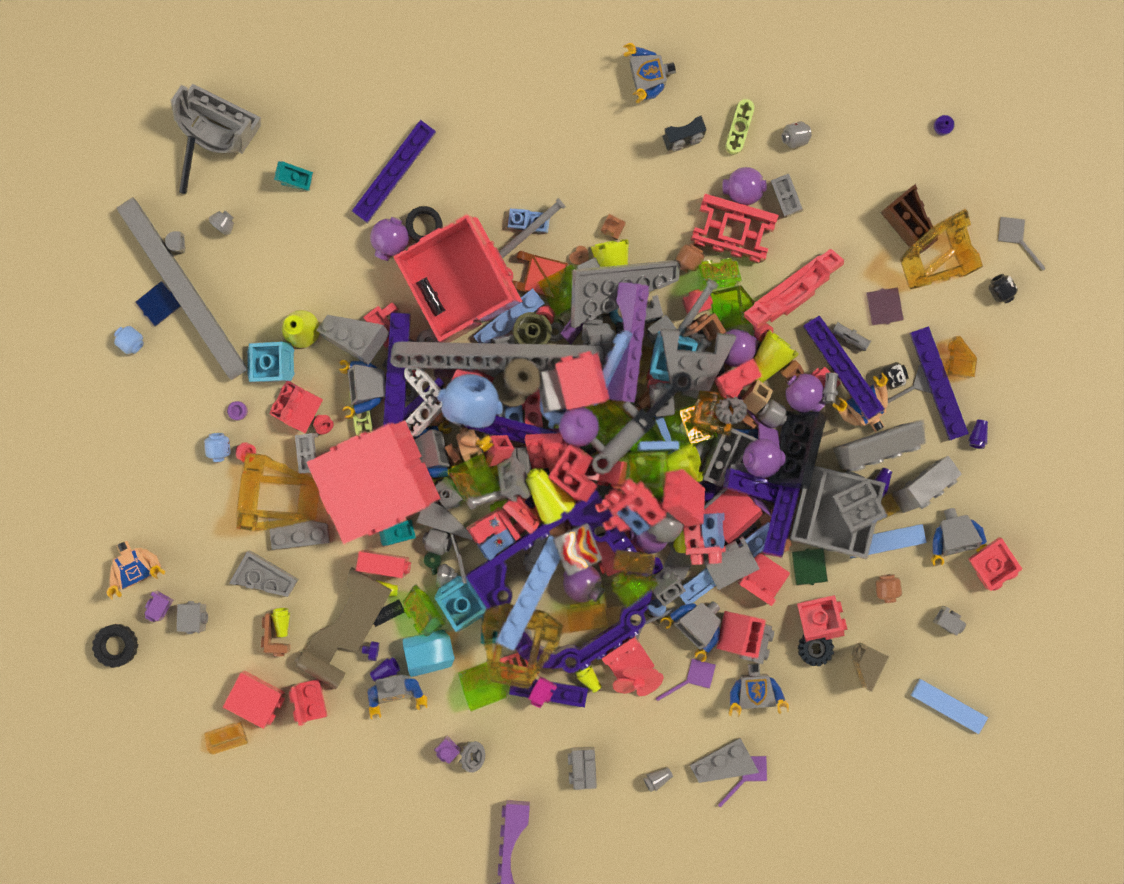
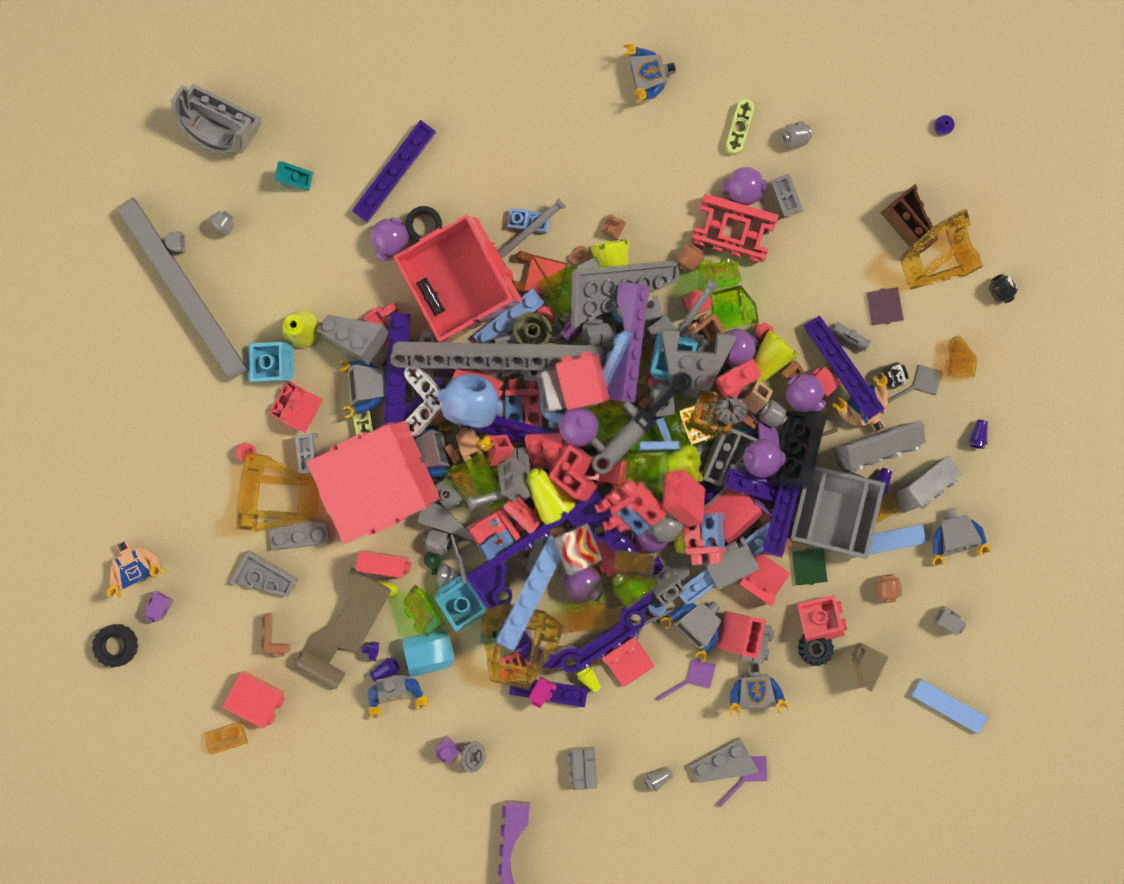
light blue head [114,326,144,354] -> none
clear blue piece [136,281,181,327] -> none
light grey head [177,601,208,634] -> none
black bar [179,136,196,194] -> none
light blue head [204,433,230,462] -> none
medium lavender tile [227,401,248,420] -> none
neon yellow cone [271,608,290,637] -> none
coral bracket [289,679,328,726] -> none
coral tile [313,415,334,434] -> none
black sticker [374,600,405,627] -> none
teal slope [379,520,416,547] -> none
clear neon green slope [458,659,508,711] -> none
dark tan hose [492,358,541,407] -> none
coral piece [613,666,664,696] -> none
black brick [663,115,707,152] -> none
coral piece [744,249,844,329] -> none
light grey pin [823,372,838,404] -> none
light grey slope [833,479,887,534] -> none
dark purple plate [909,326,969,441] -> none
coral plate [968,537,1022,591] -> none
light grey piece [998,217,1045,270] -> none

